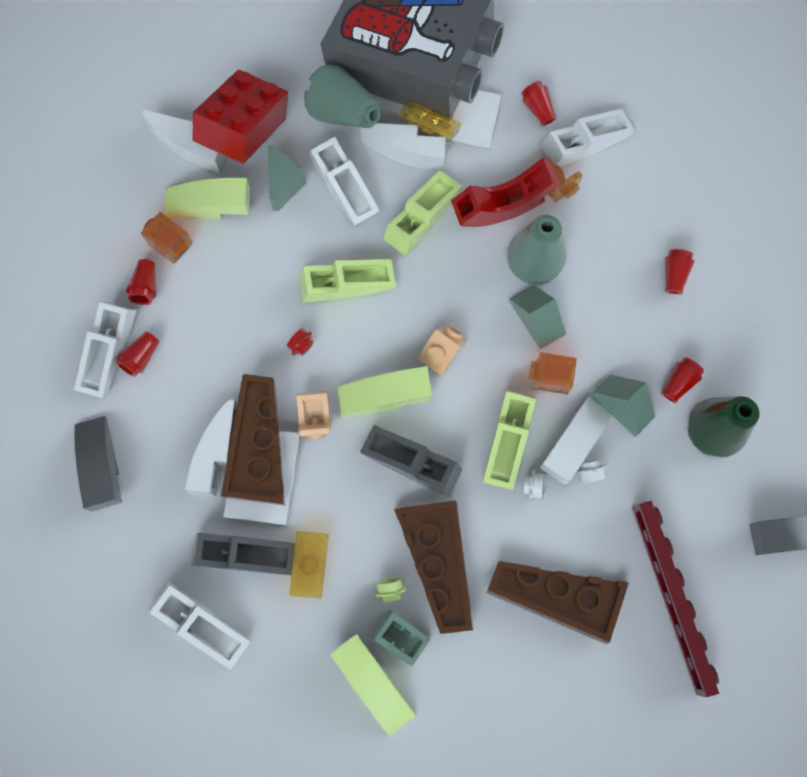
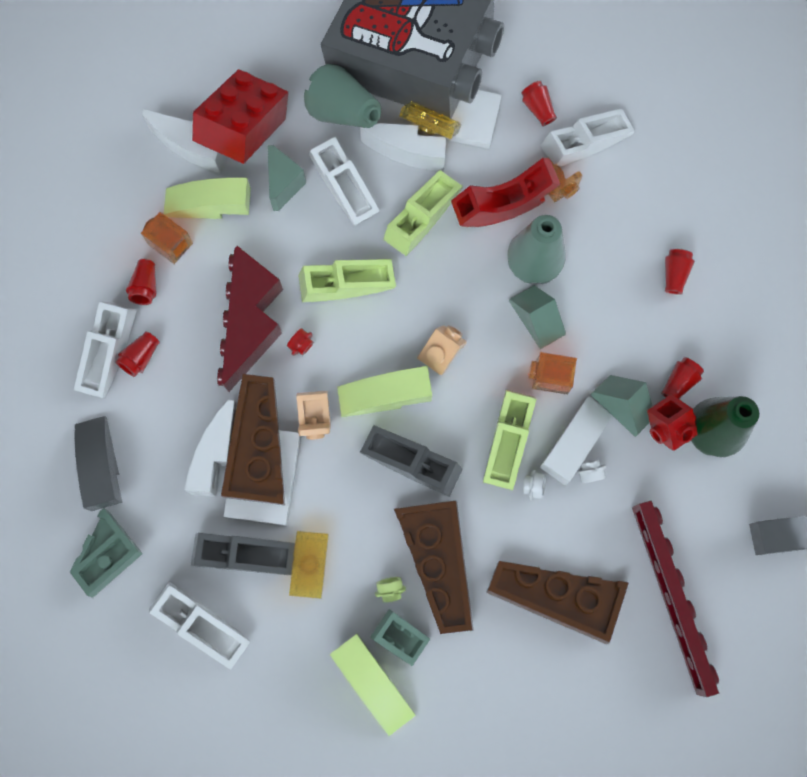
none -> sand green wing [70,508,143,598]
none -> dark red slope [217,246,283,392]
none -> red brick [647,394,698,451]

